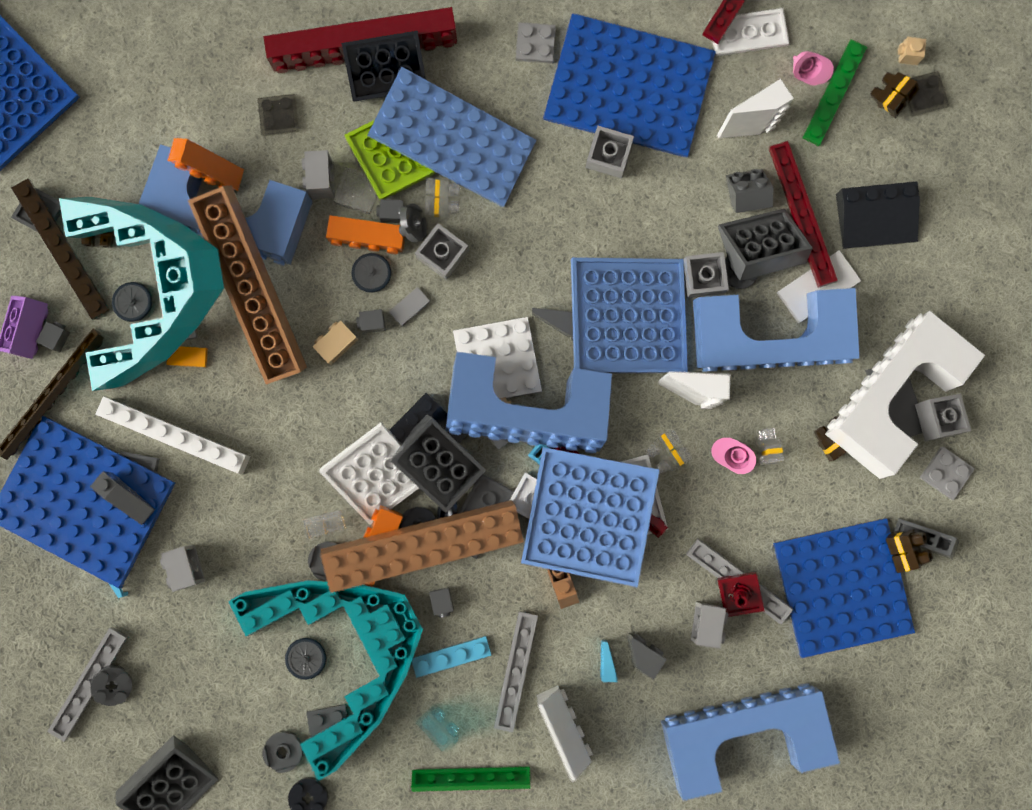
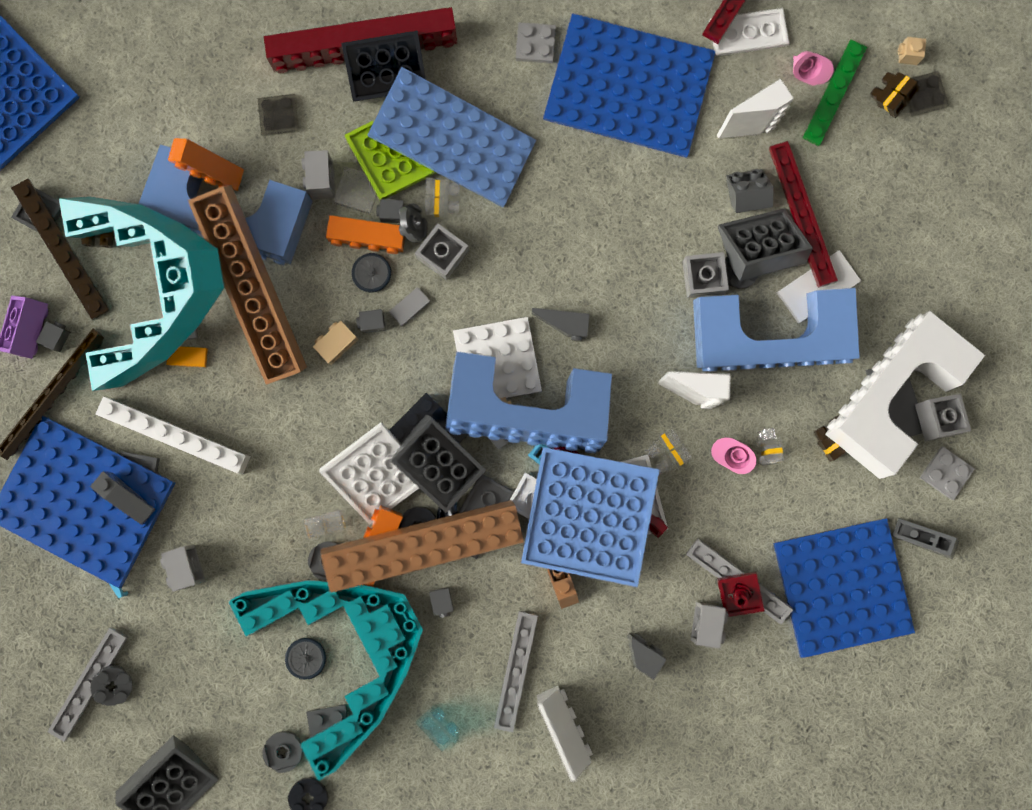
dark grey wheel [112,282,152,322] -> none
green plate [411,767,530,792] -> none
medium azure plate [412,636,491,678] -> none
medium blue plate [571,257,688,373] -> none
light grey brick [585,126,634,178] -> none
medium azure slope [600,640,618,682] -> none
medium blue arch [661,683,840,801] -> none
black slope [836,181,920,249] -> none
dark brown hips [885,529,933,573] -> none

